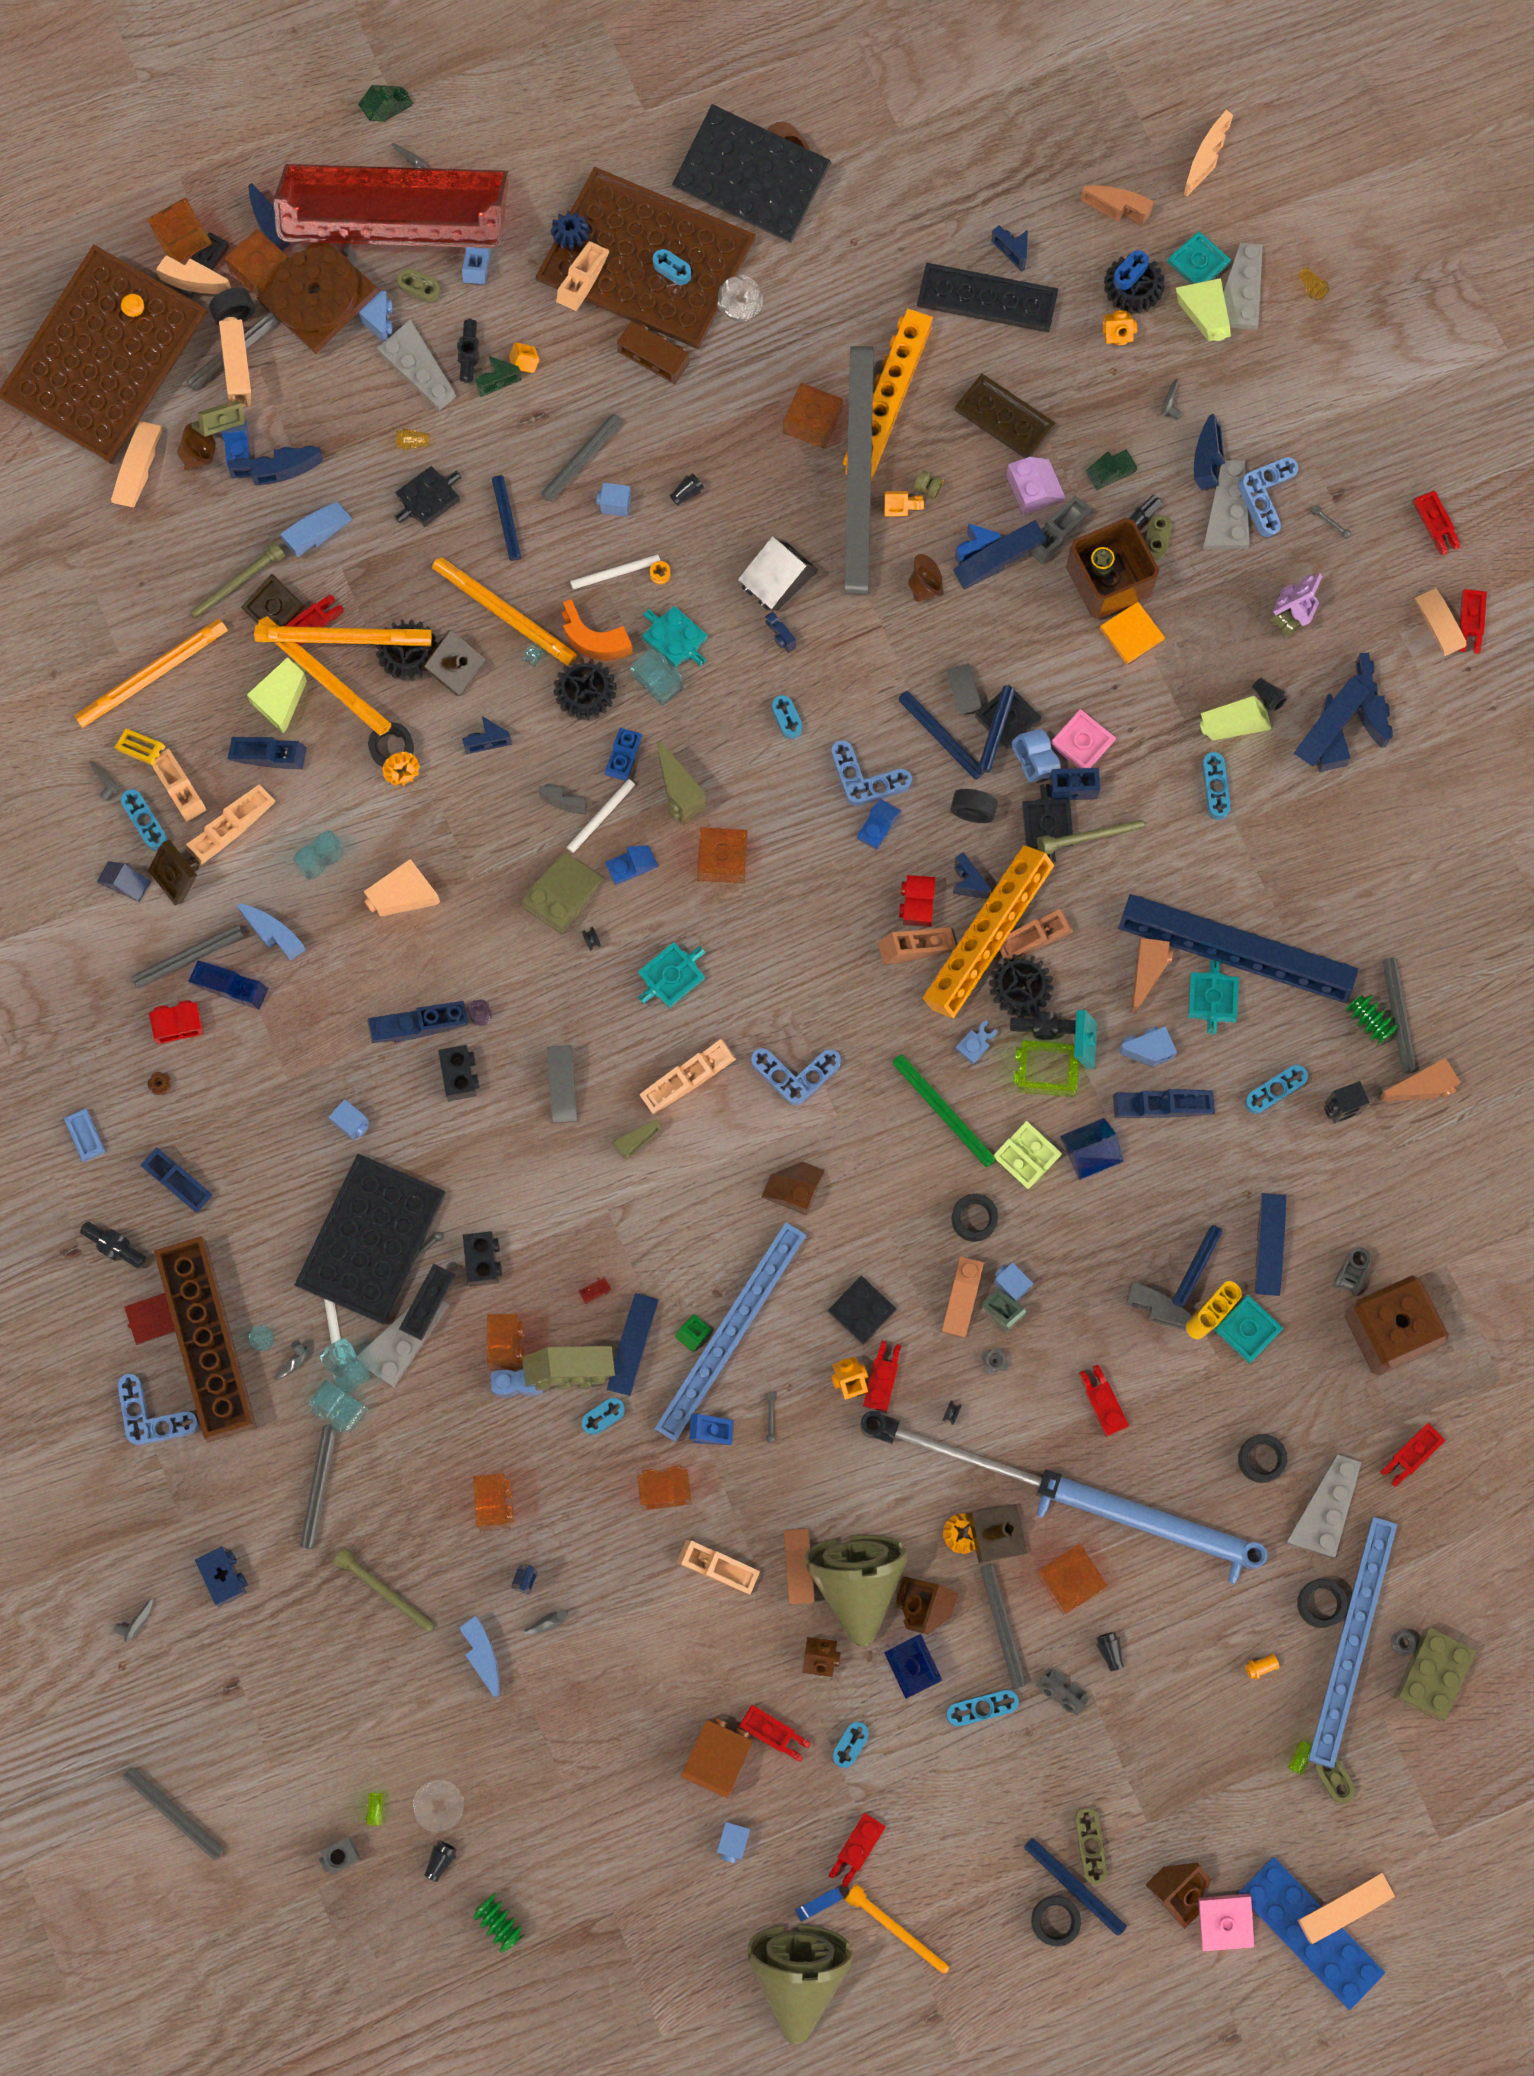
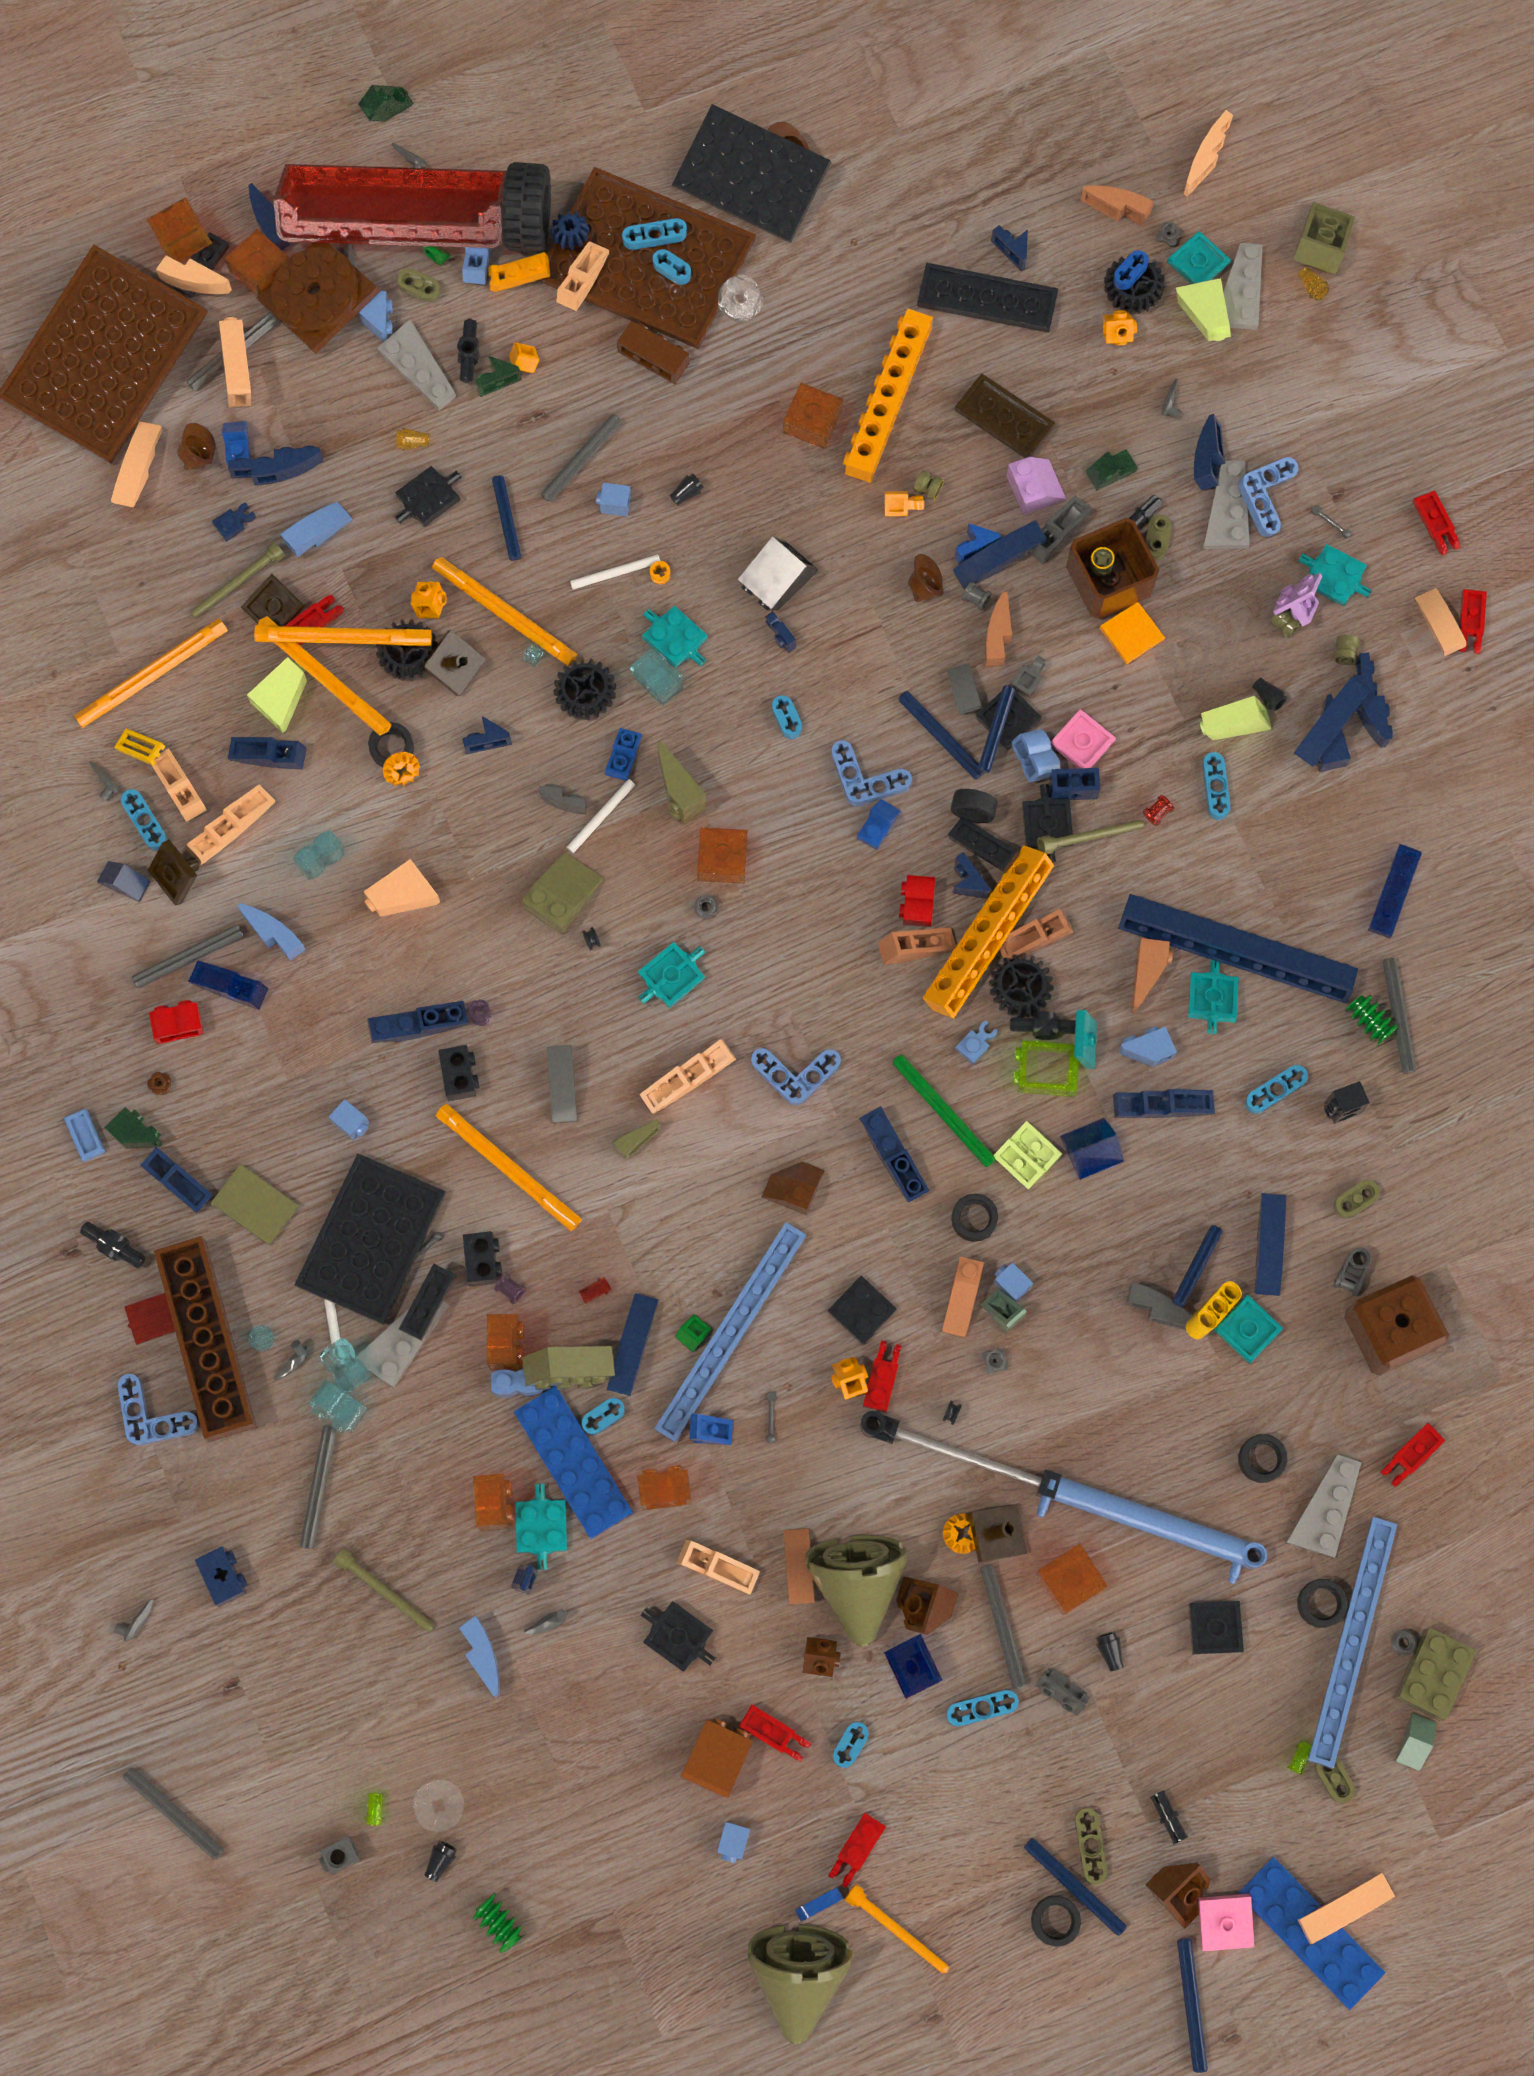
light orange plate [121,294,144,317] -> none
olive panel [191,400,245,436] -> none
black tyre [209,287,255,326] -> none
orange arch [561,599,633,661] -> none
blue slope [605,845,658,885] -> none
dark grey beam [845,346,874,594] -> none
red hinge [1079,1364,1129,1437] -> none
light orange pin [1245,1653,1279,1680] -> none
nougat slope [1379,1058,1461,1101] -> none
none -> clear green slope [104,1107,163,1149]
none -> olive tile [211,1164,299,1246]
none -> dark blue plate [212,503,256,542]
none -> light orange brick [411,581,447,619]
none -> green slope [422,240,451,266]
none -> light orange piece [436,1103,582,1232]
none -> light orange plate [487,252,550,292]
none -> bush [494,1272,527,1305]
none -> black tyre [502,162,551,253]
none -> blue plate [514,1386,633,1539]
none -> teal plate [515,1484,567,1570]
none -> dark azure beam [622,218,687,250]
none -> black plate [640,1601,716,1672]
none -> flat silver plate [694,895,718,919]
none -> dark blue slope [859,1106,929,1203]
none -> black plate [948,817,1019,873]
none -> dark grey bush [962,581,992,611]
none -> nougat slope [985,592,1012,667]
none -> dark grey plate [1010,655,1046,698]
none -> clear red bush [1143,795,1174,826]
none -> black pin [1150,1790,1188,1845]
none -> flat silver plate [1156,222,1182,246]
none -> dark blue axle [1177,1938,1208,2073]
none -> black plate [1188,1601,1244,1655]
none -> olive slope [1293,202,1355,274]
none -> teal plate [1298,544,1372,606]
none -> olive wheel [1333,634,1360,665]
none -> olive plate [1334,1180,1380,1219]
none -> clear blue plate [1368,844,1422,939]
none -> sand green slope [1395,1713,1436,1771]

